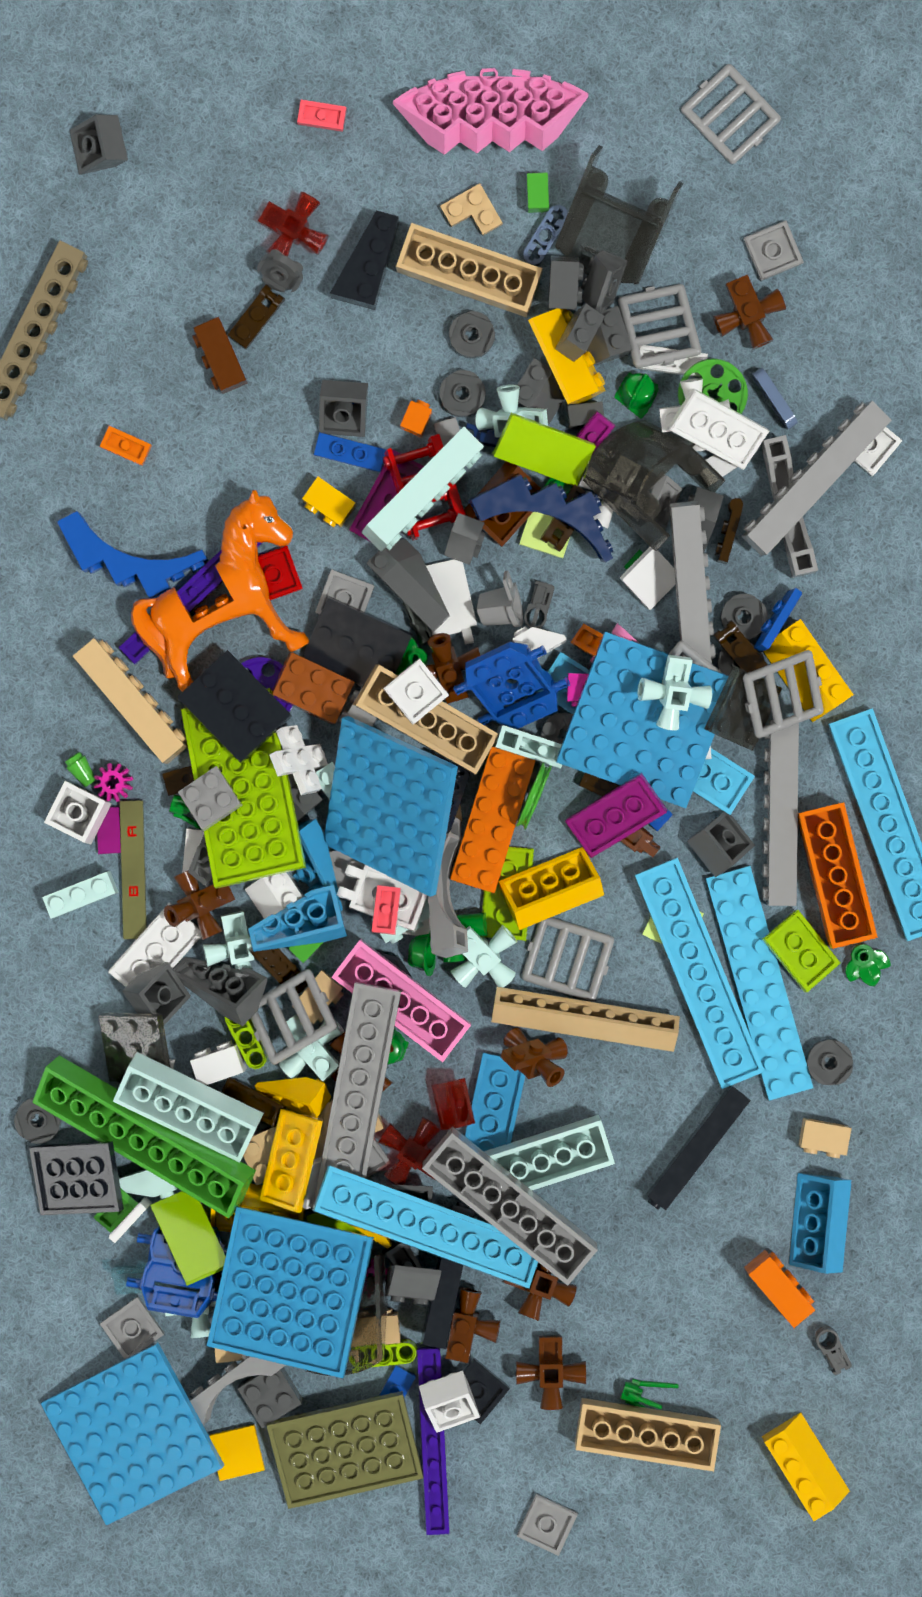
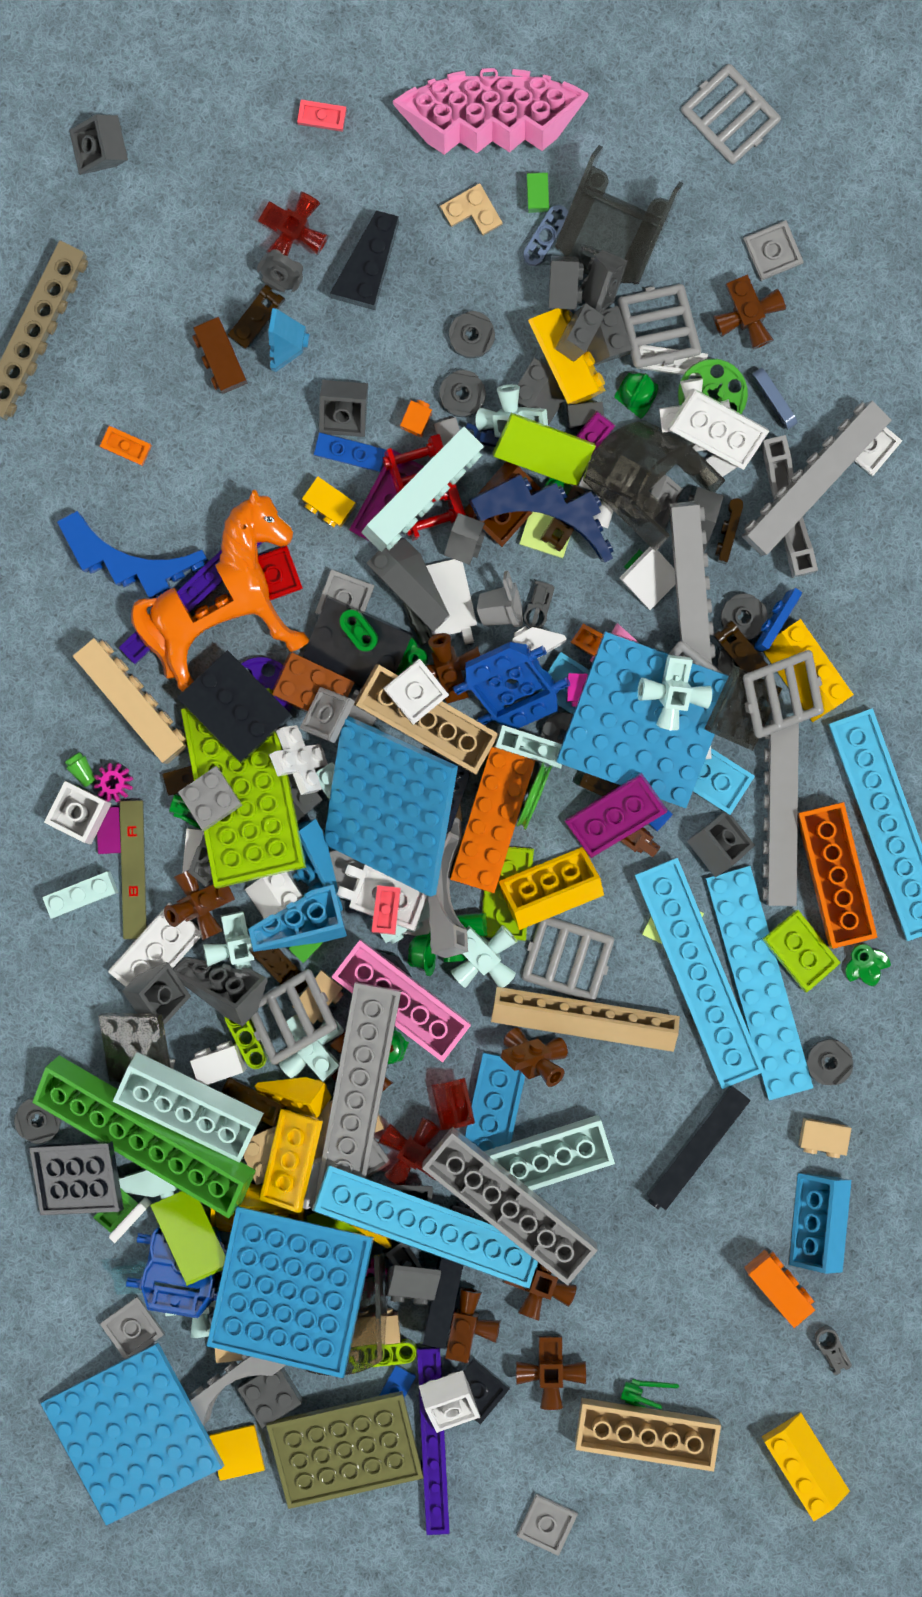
tan brick [396,223,543,318] -> none
none -> dark azure wedge [268,308,310,372]
none -> light grey tile [300,687,355,743]
none -> green plate [340,609,378,651]

